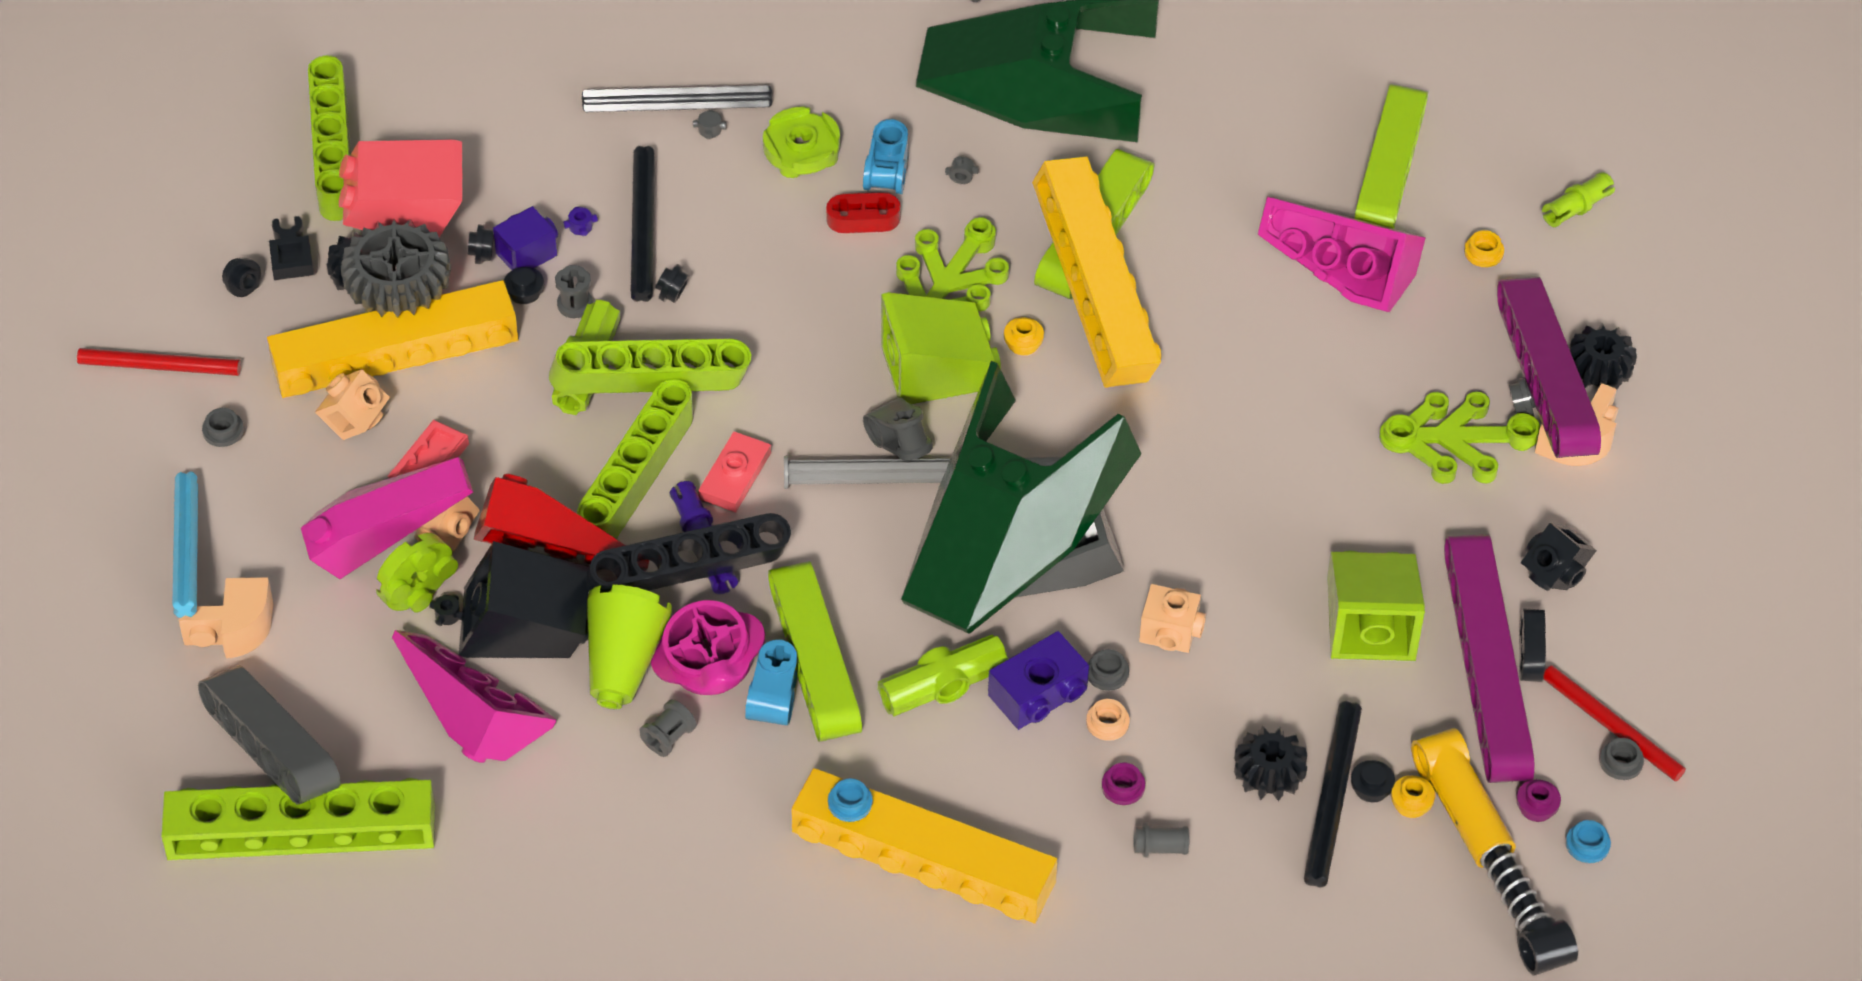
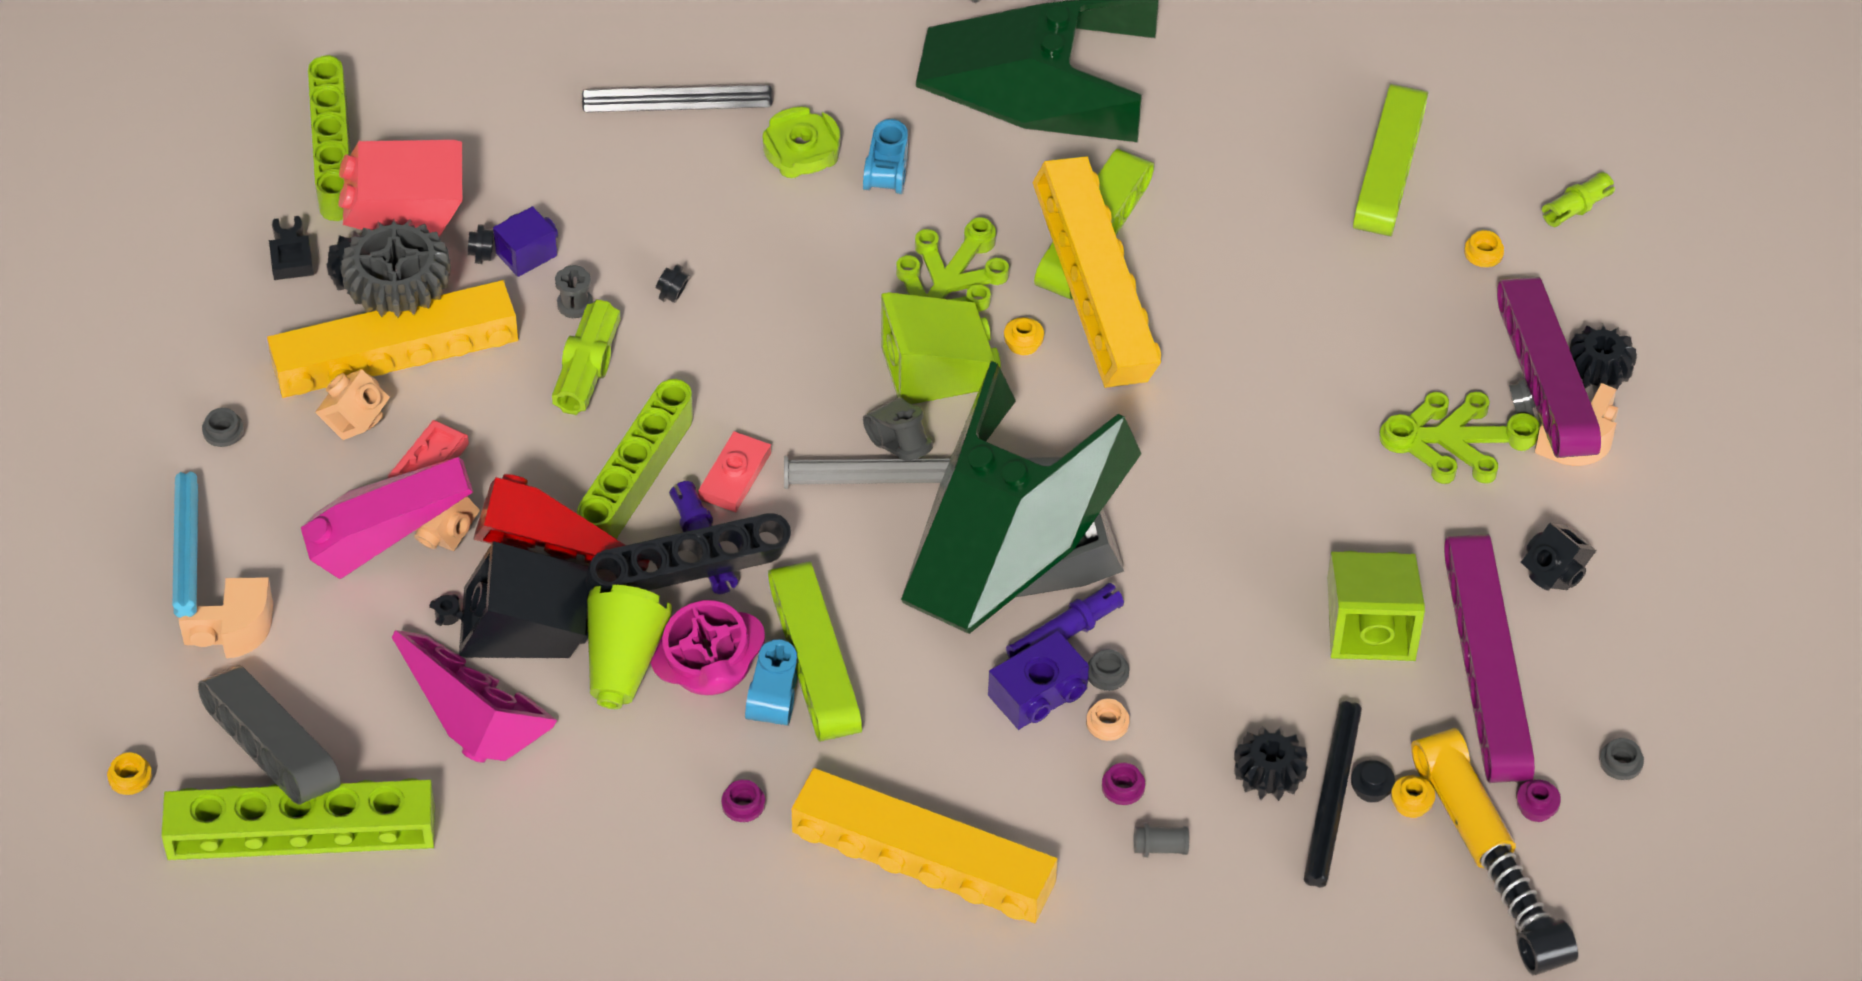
red bar [77,348,241,376] -> none
black plate [222,258,261,297] -> none
lime plate [376,533,458,613] -> none
black plate [504,267,544,304] -> none
lime beam [549,339,751,394] -> none
dark purple piece [563,207,598,236] -> none
black axle [630,146,655,302] -> none
dark grey bush [639,699,697,757] -> none
dark grey piece [693,110,727,139] -> none
red beam [826,193,901,233] -> none
dark azure plate [828,779,872,822] -> none
lime piece [877,634,1008,716] -> none
dark grey piece [945,157,979,184] -> none
light nougat brick [1139,584,1206,653] -> none
dark pink wedge [1257,197,1426,312] -> none
black beam [1519,608,1546,682] -> none
red bar [1543,665,1686,782] -> none
dark azure plate [1566,820,1611,863] -> none
none -> yellow plate [107,752,152,795]
none -> magenta plate [721,780,765,822]
none -> dark purple pin [1006,583,1124,659]

